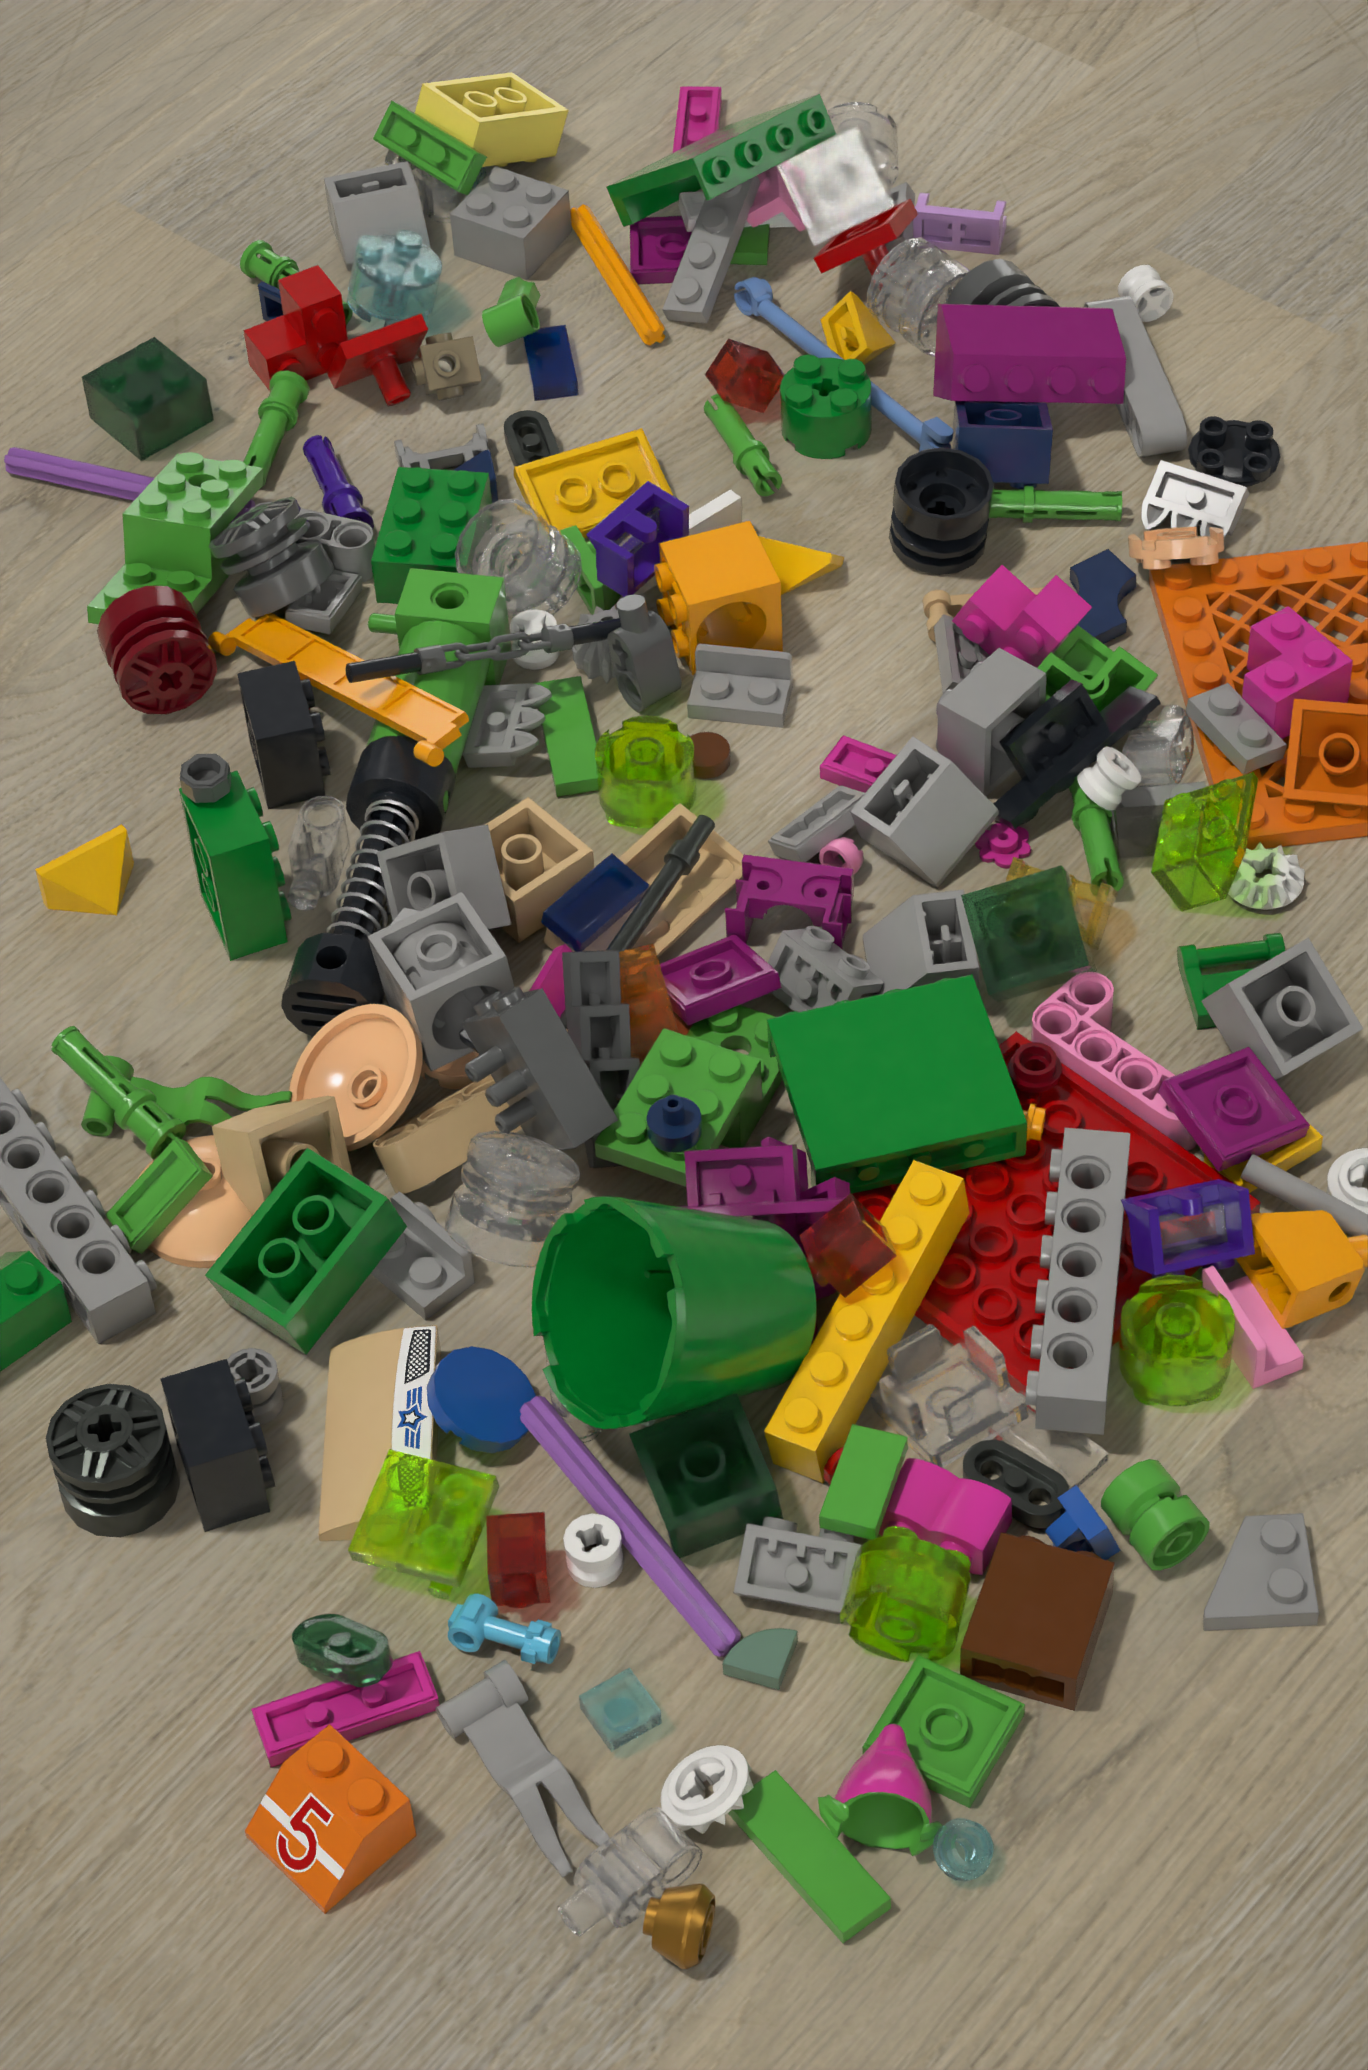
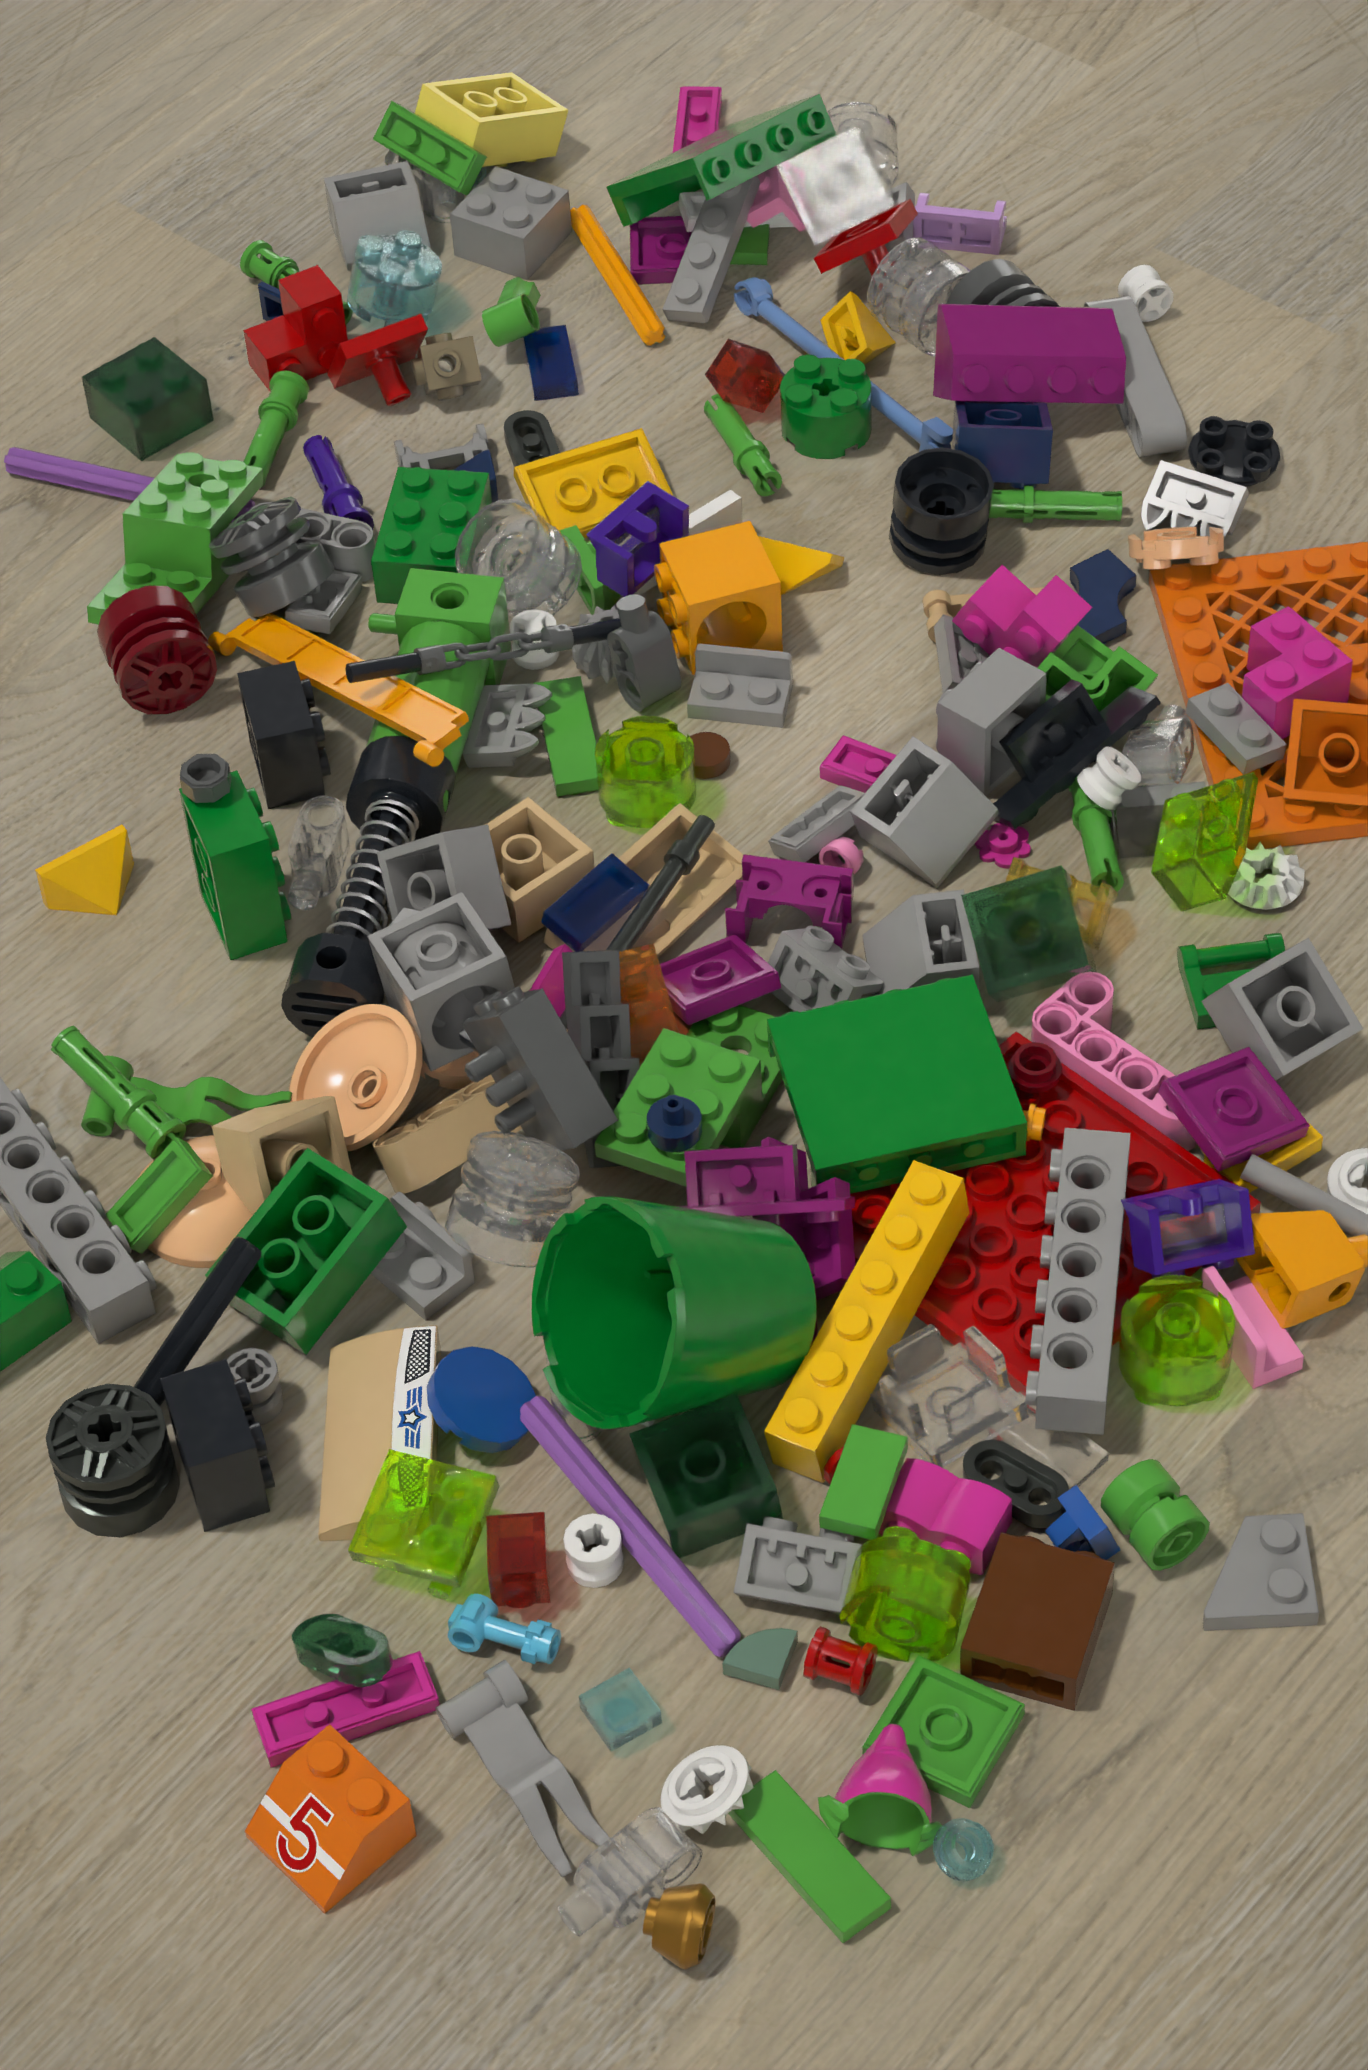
clear red brick [799,1193,897,1298] -> none
none -> black axle [133,1236,262,1406]
none -> red bush [803,1626,878,1696]

